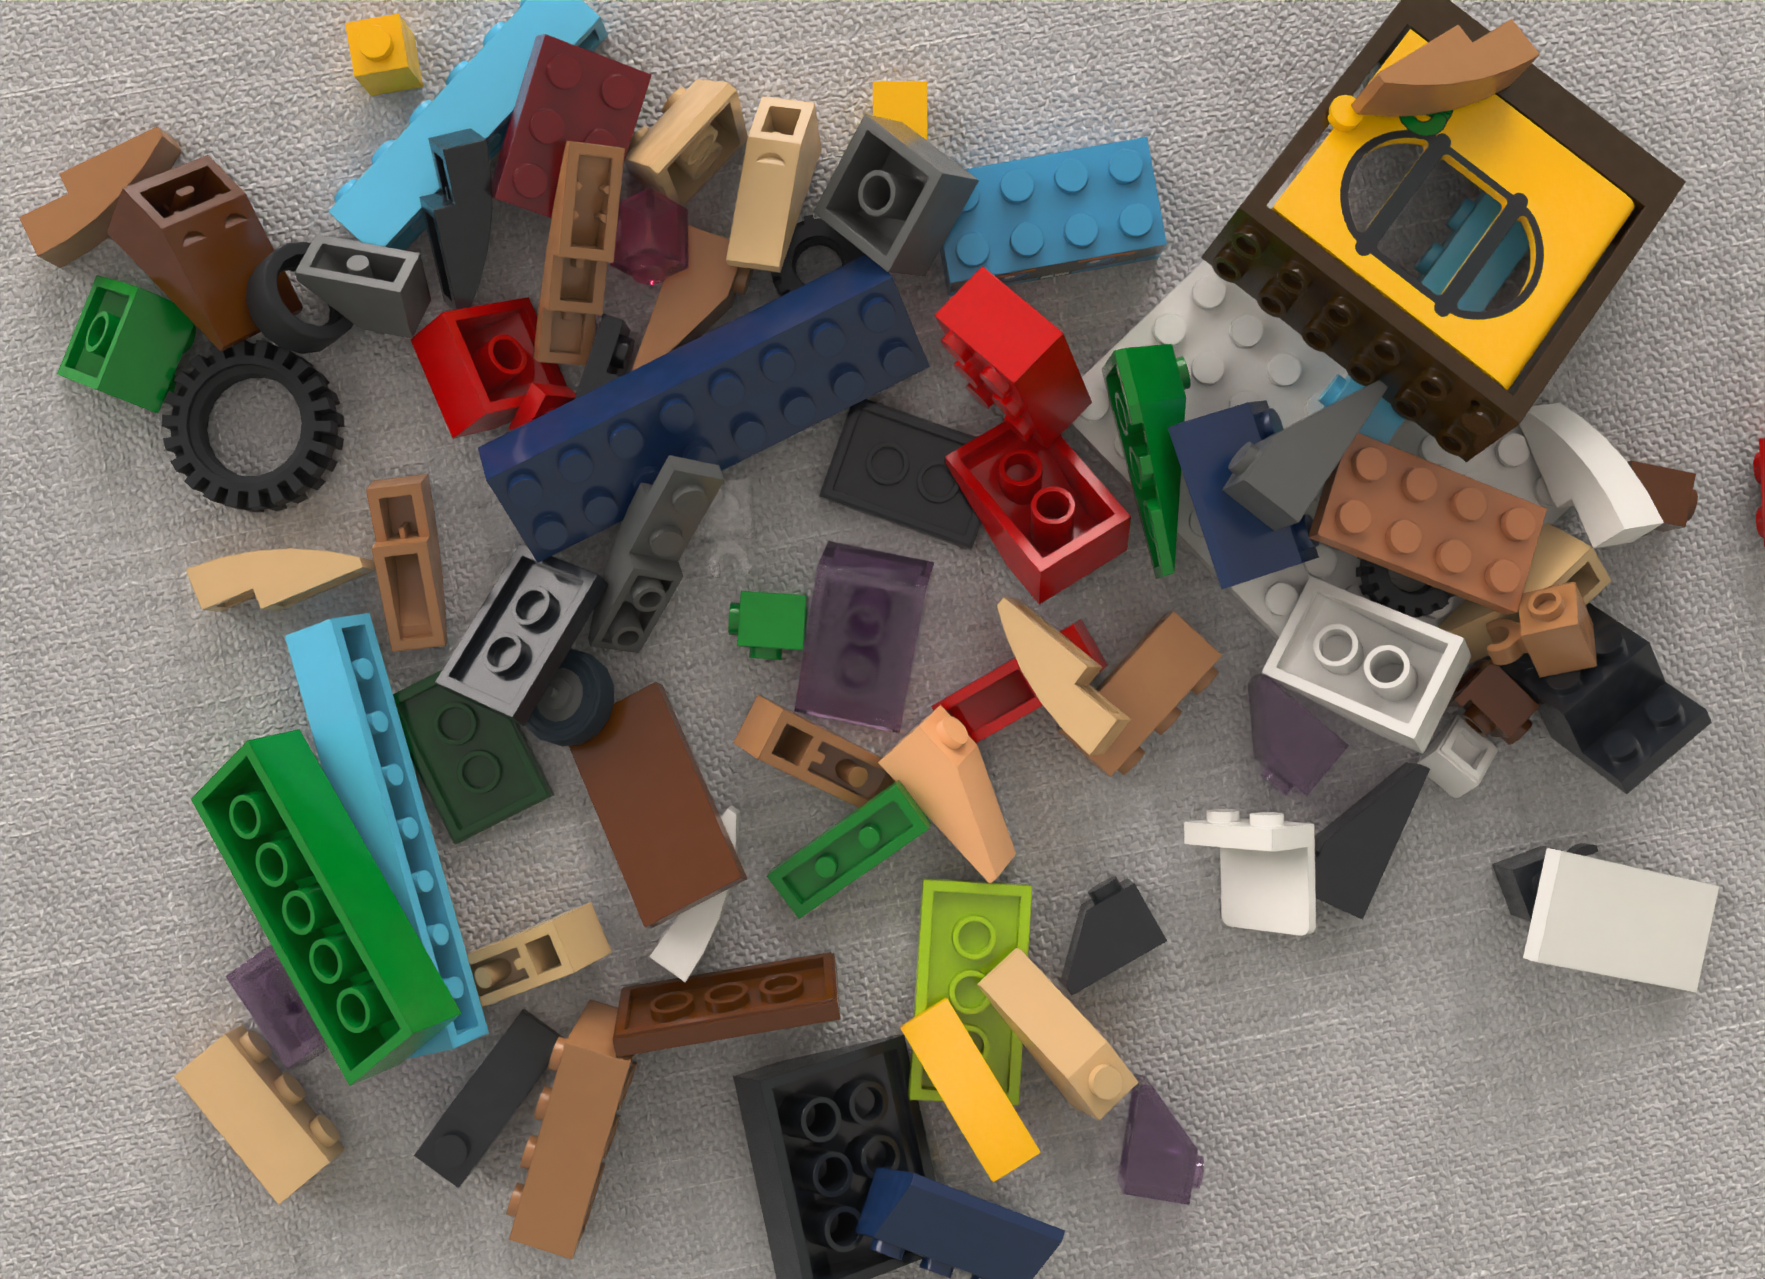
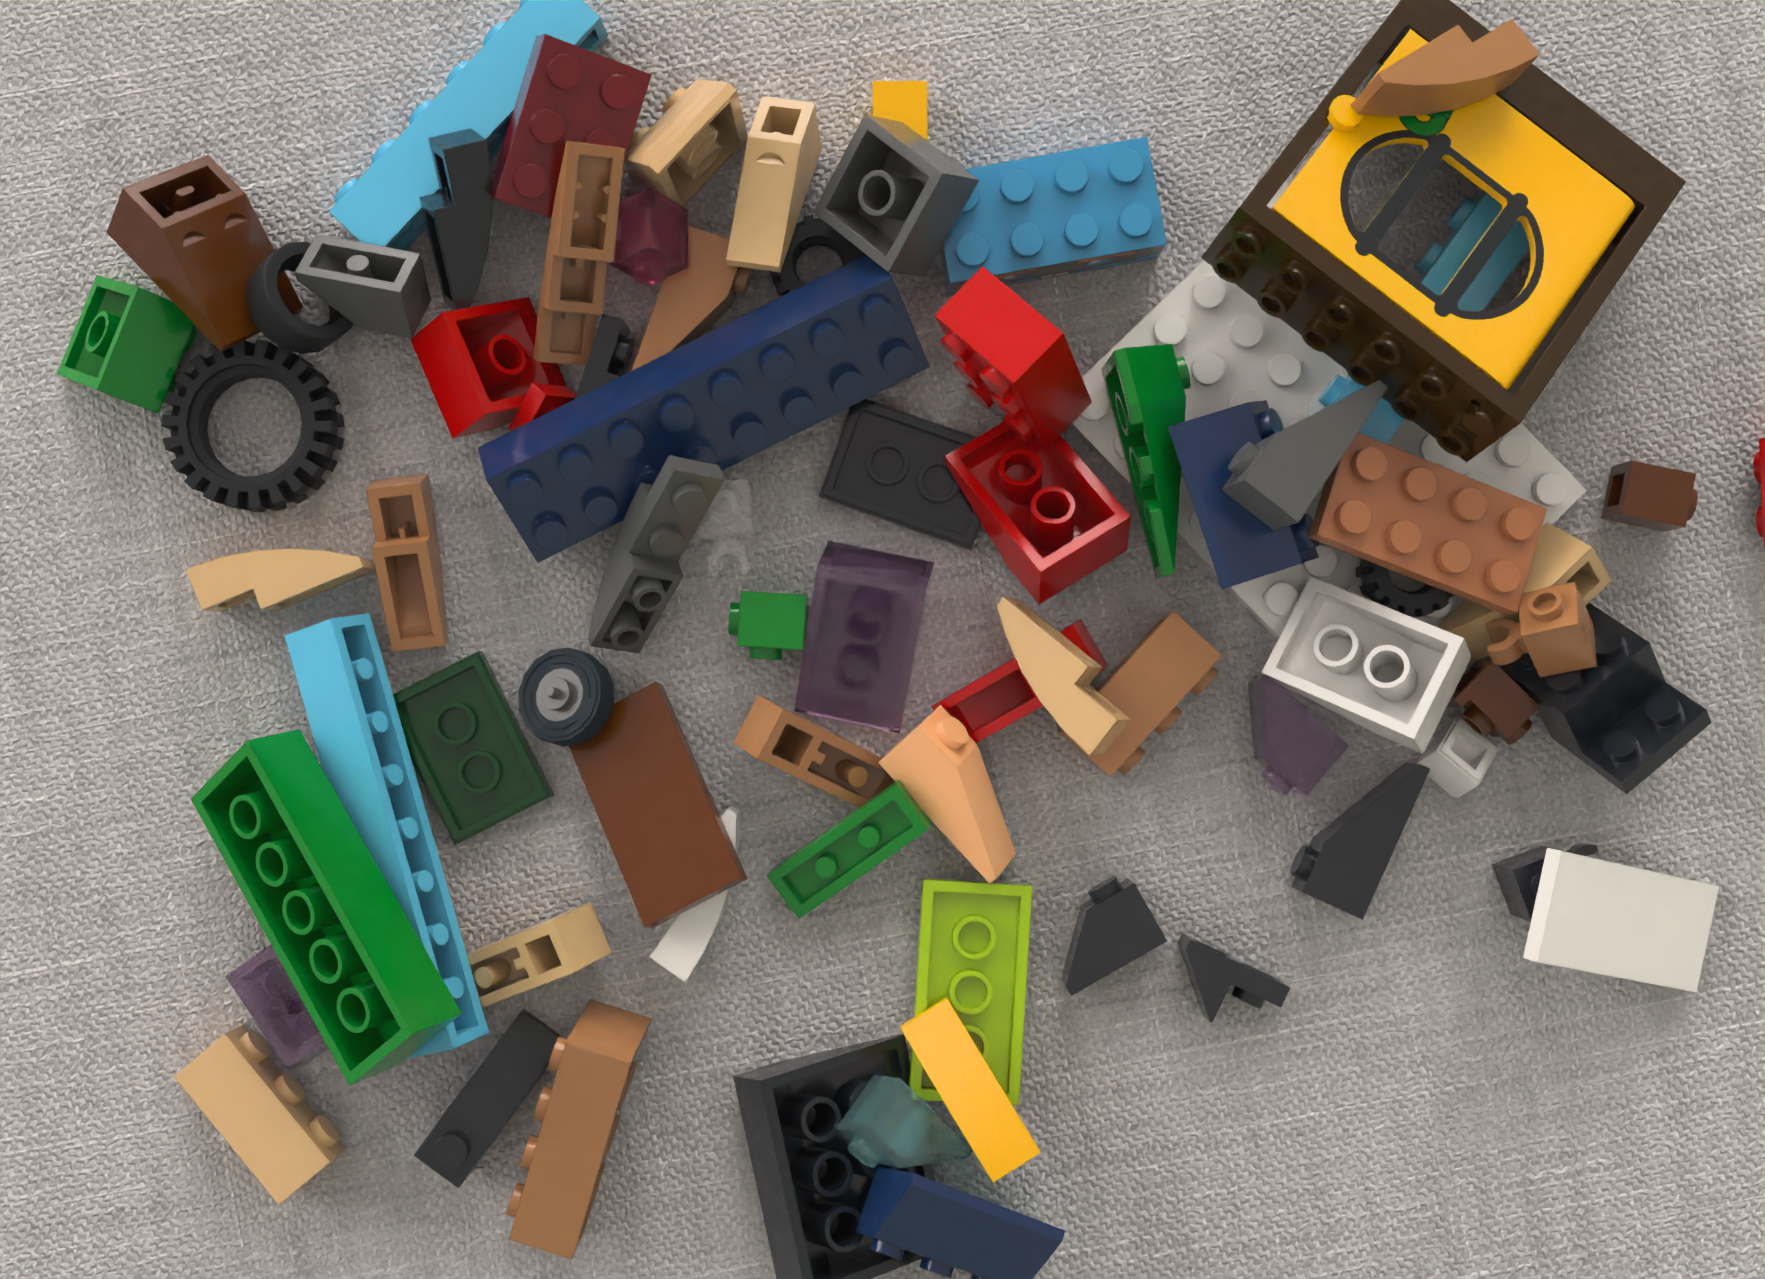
medium nougat slope [19,126,182,268] -> none
yellow brick [345,13,423,96] -> none
plate [435,544,609,726] -> none
reddish brown tile [613,952,841,1057] -> none
tan slope [977,948,1139,1120] -> none
clear purple slope [1117,1073,1204,1205] -> none
white bracket [1184,809,1316,936] -> none
white slope [1519,403,1664,548] -> none
none -> clear light blue slope [836,1075,973,1169]
none -> black slope [1178,933,1290,1023]

